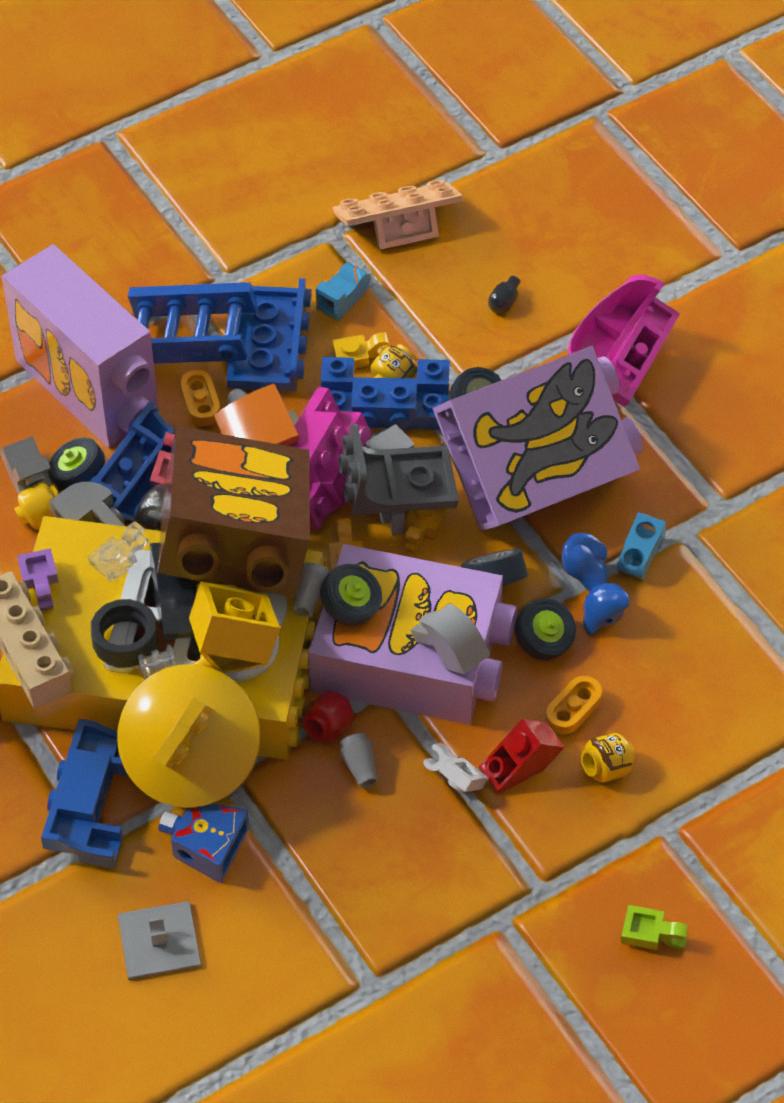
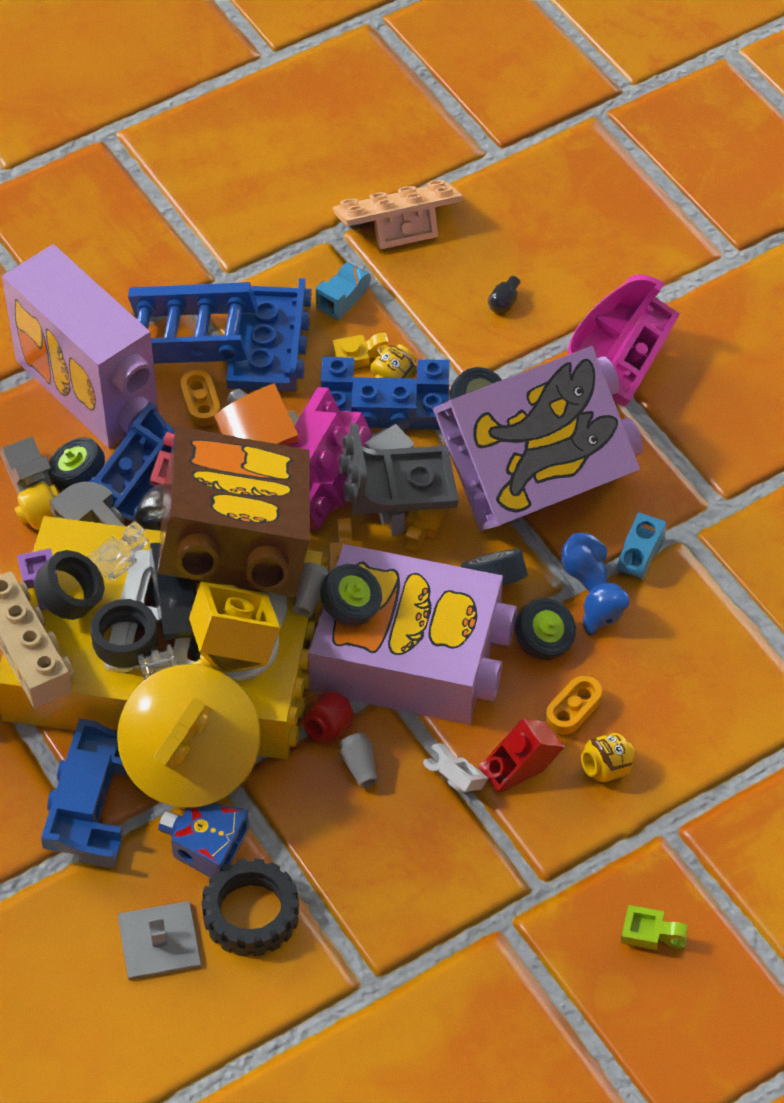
light grey brick [410,604,491,674] -> none
none -> black tyre [34,550,105,620]
none -> black tyre [202,858,299,957]

